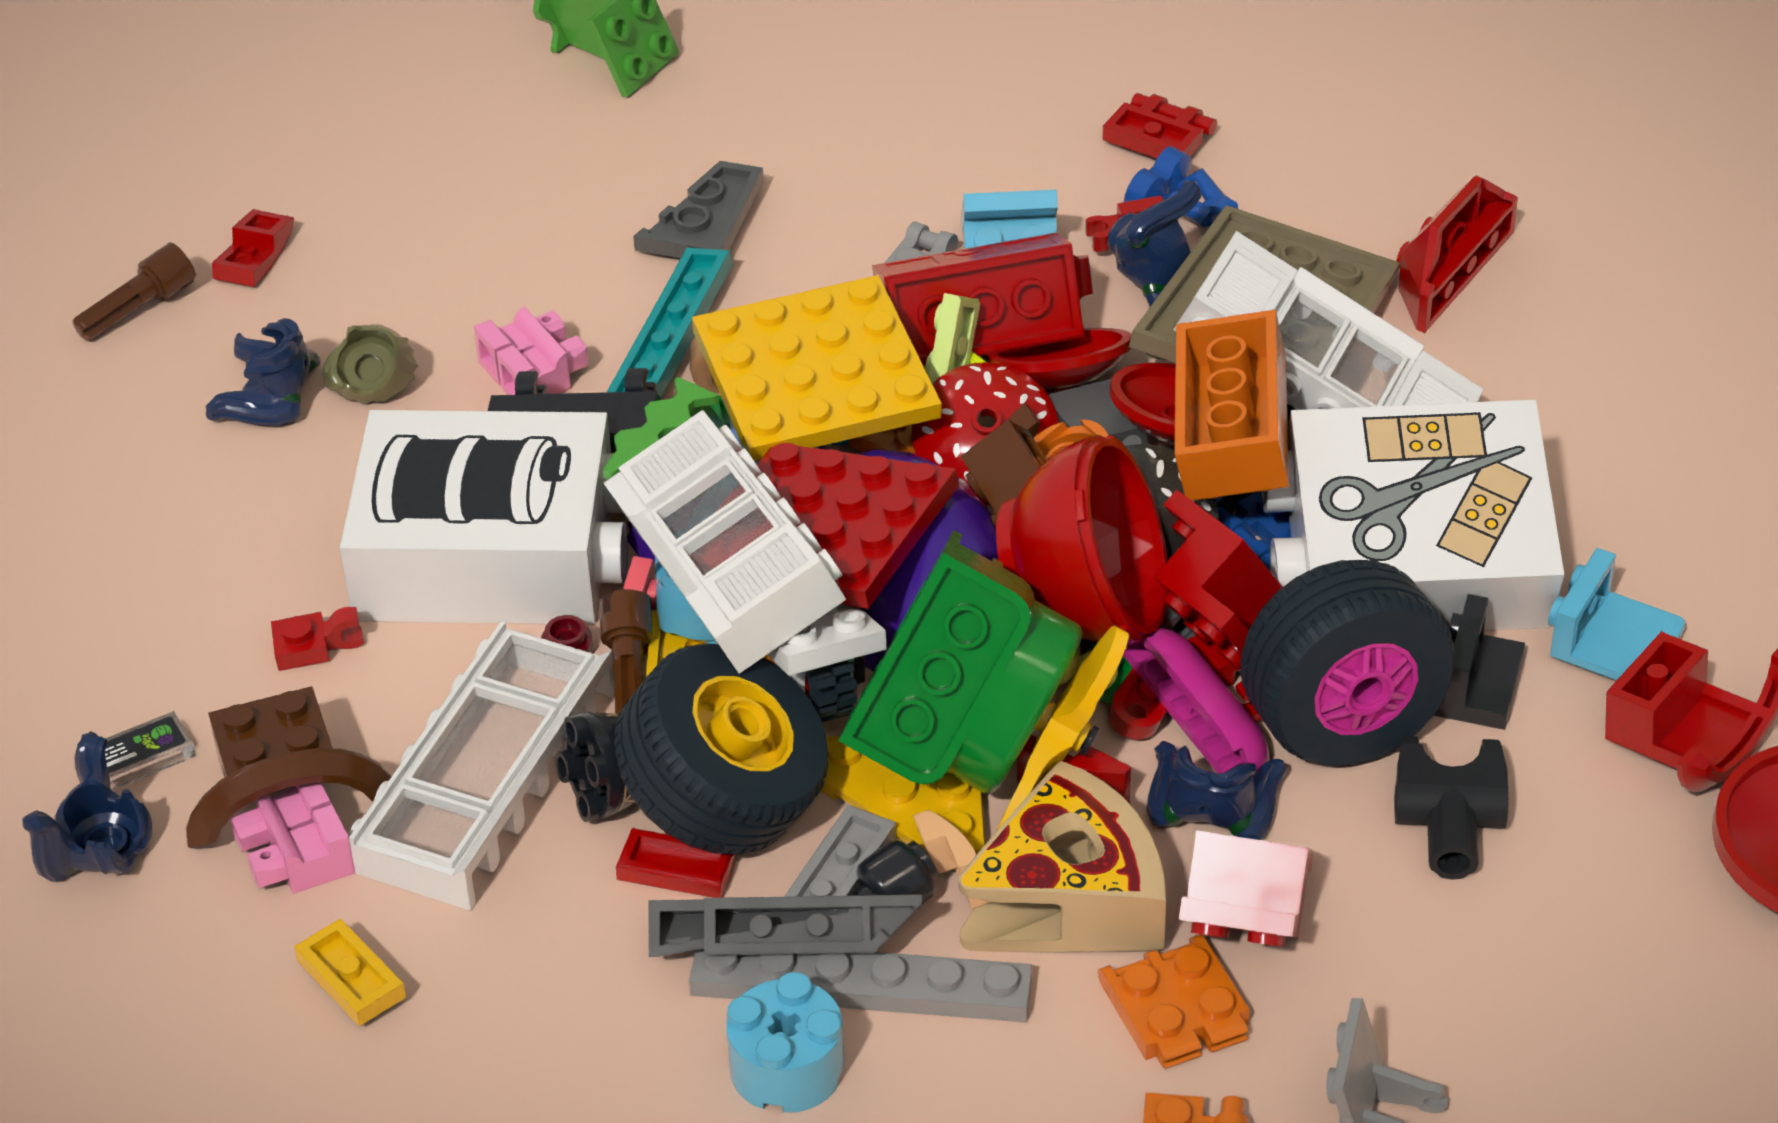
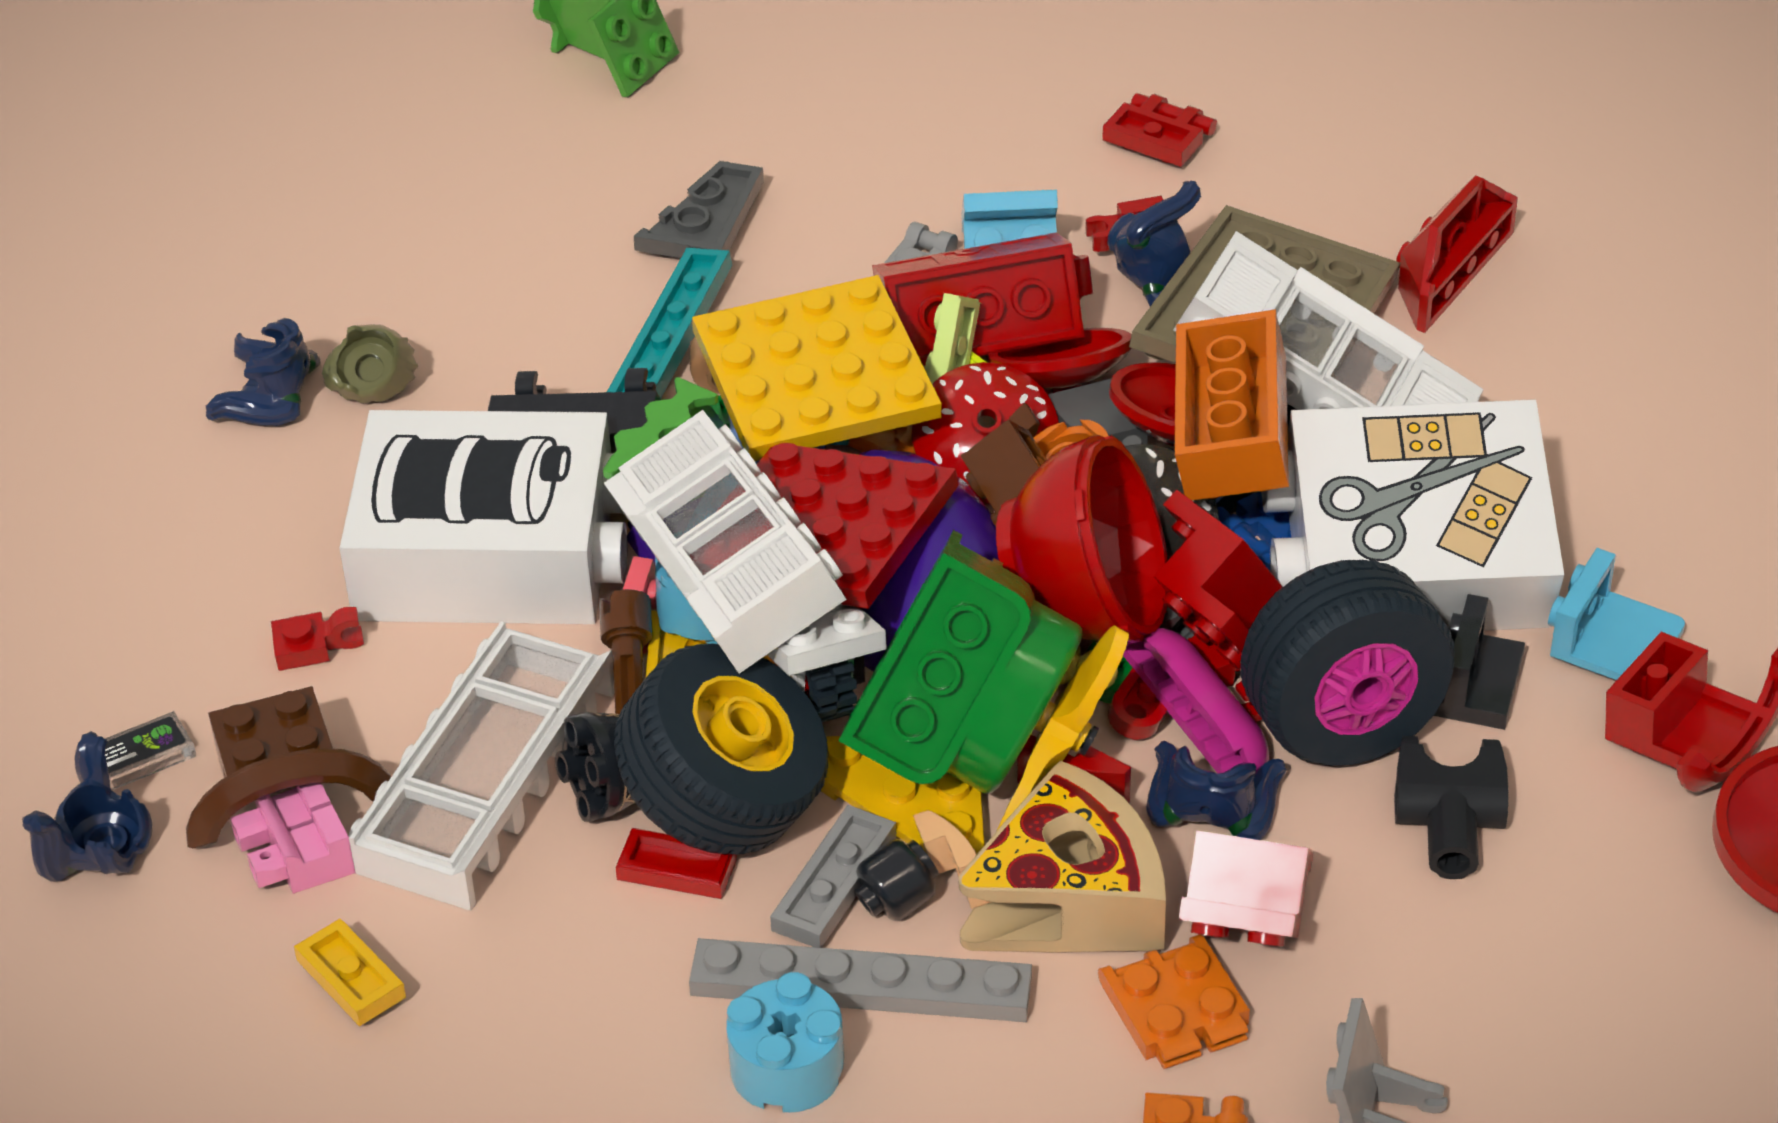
reddish brown piece [72,242,196,341] -> none
red slope [212,209,294,287] -> none
bright pink hips [474,307,588,395] -> none
dark red plate [541,615,593,652] -> none
dark grey wedge [648,895,922,957] -> none
blue piece [1124,146,1238,228] -> none

